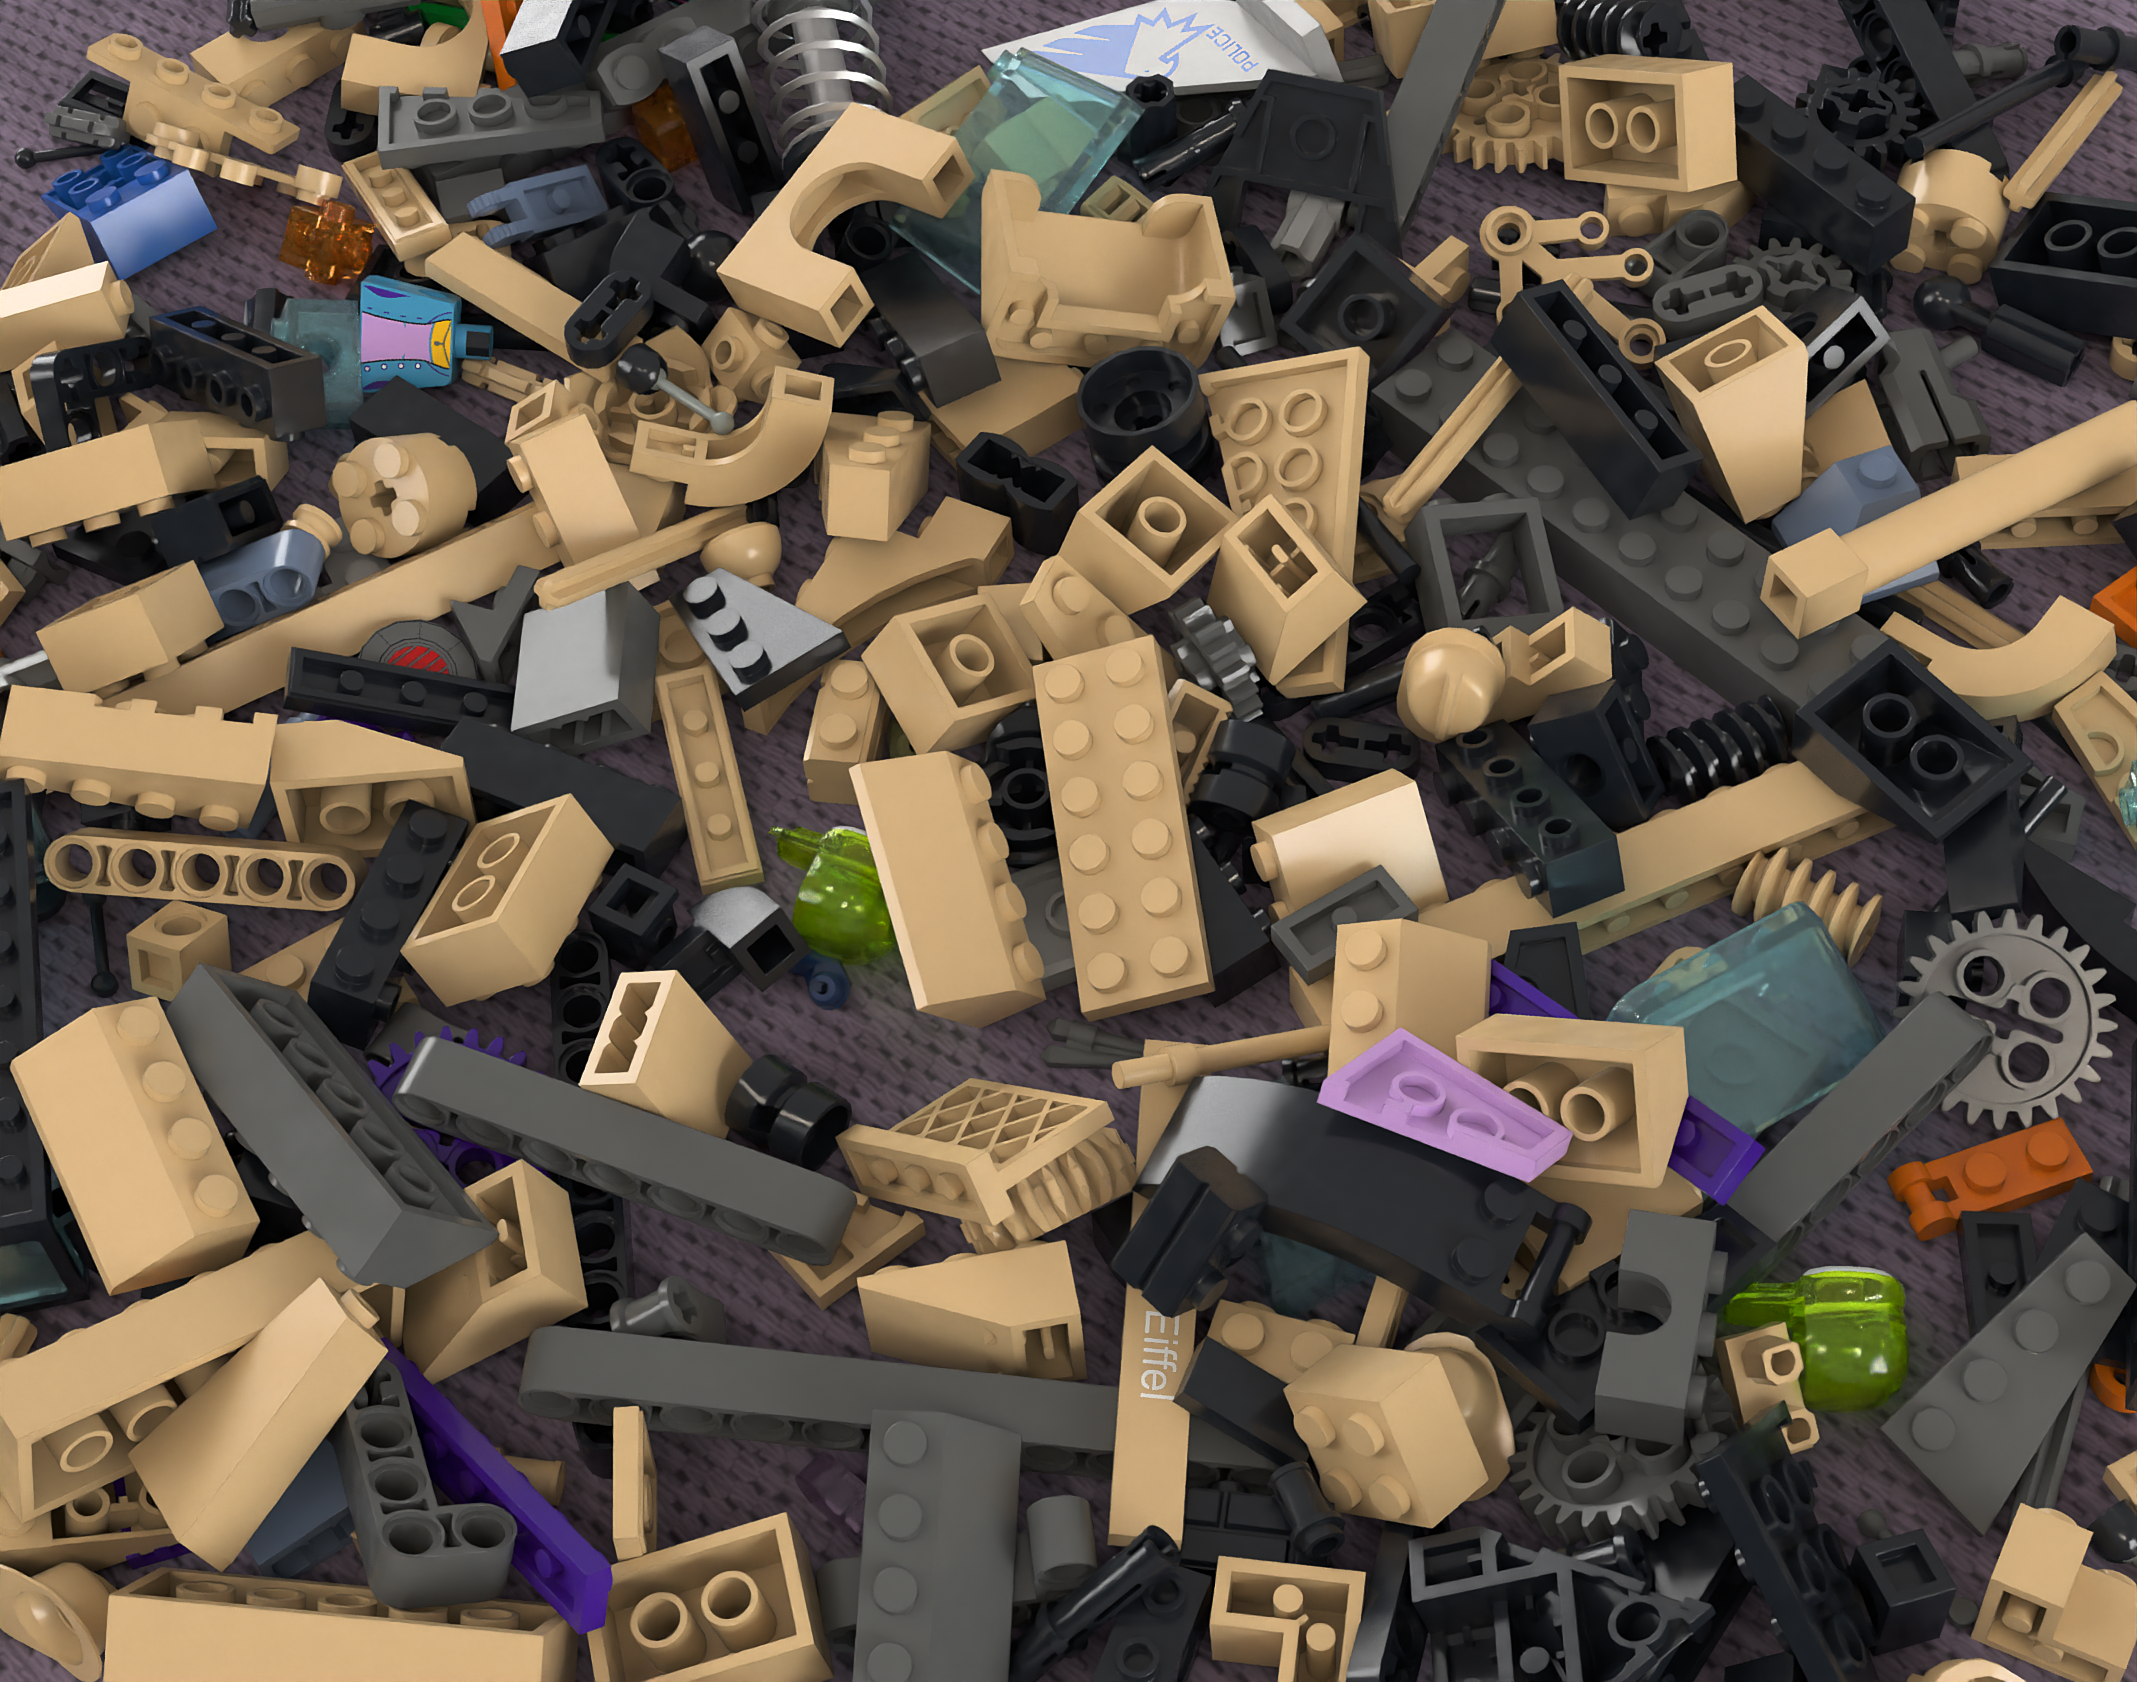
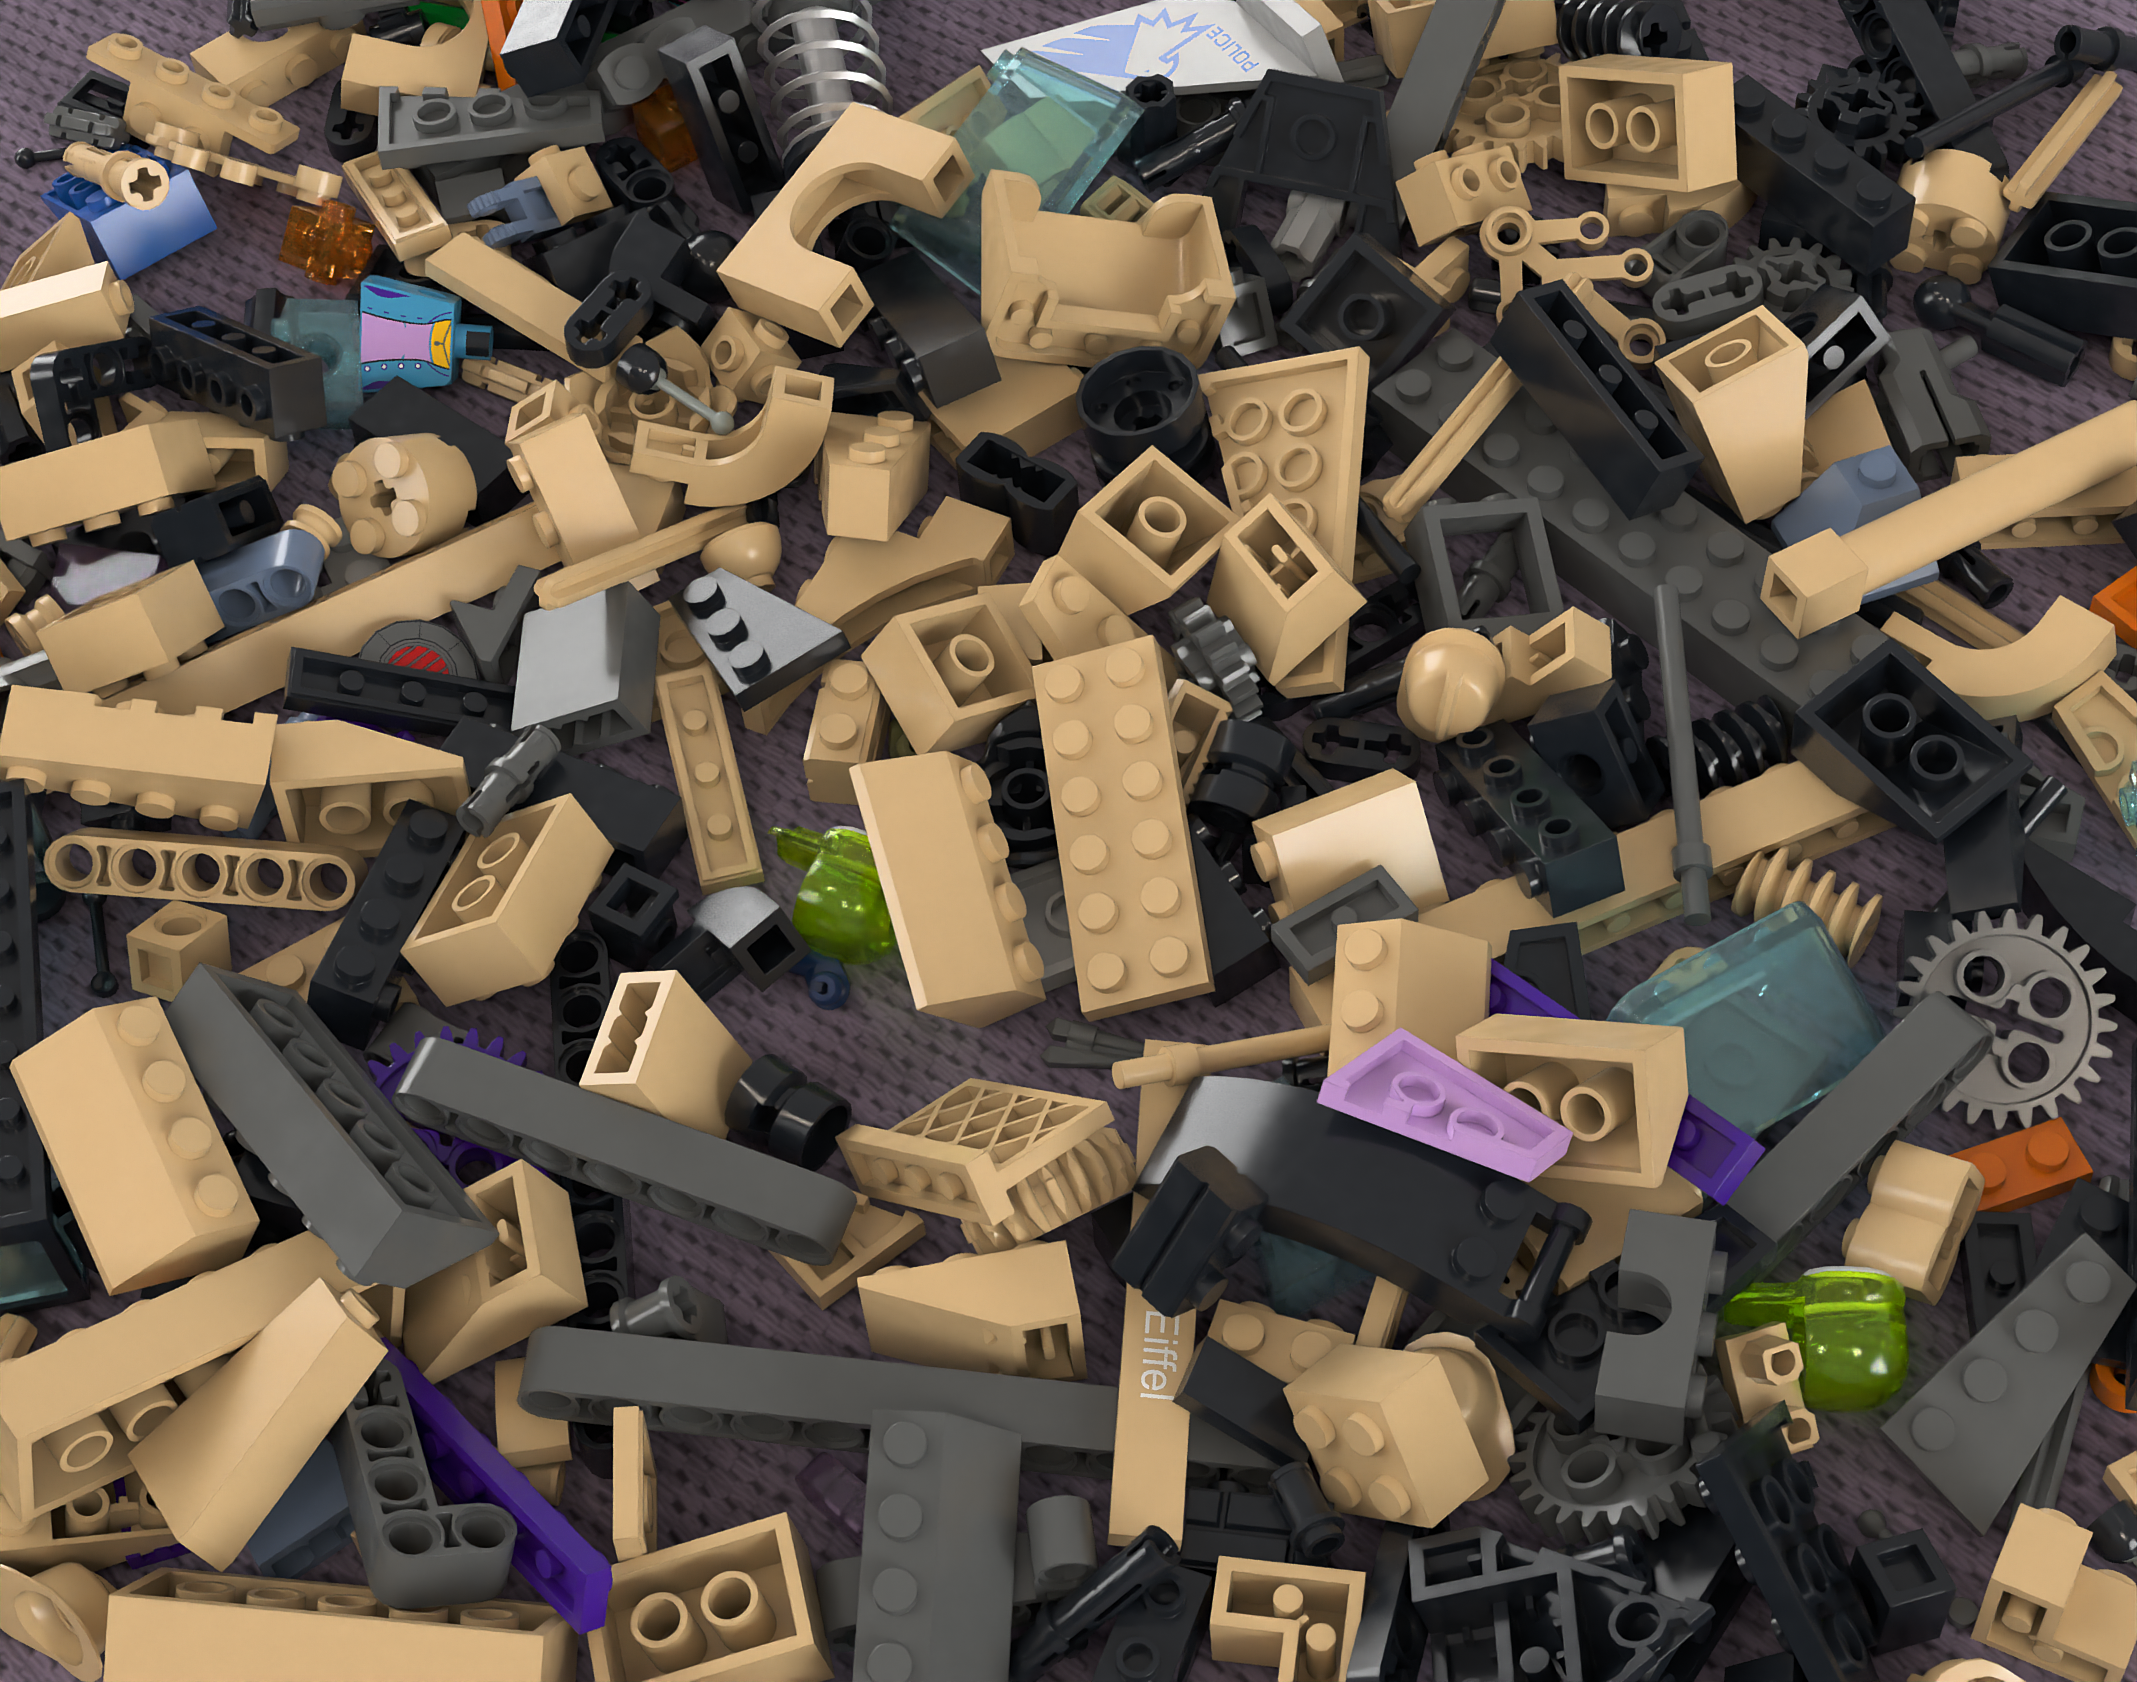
none -> tan wheel [4,594,65,656]
none -> tile [50,543,169,607]
none -> tan pin [63,141,169,210]
none -> dark grey pin [456,724,561,838]
none -> tan slope [495,1357,573,1468]
none -> tan bracket [514,145,614,226]
none -> tan brick [1395,142,1533,247]
none -> dark grey bar [1653,584,1713,926]
none -> tan brick [1842,1139,1985,1306]

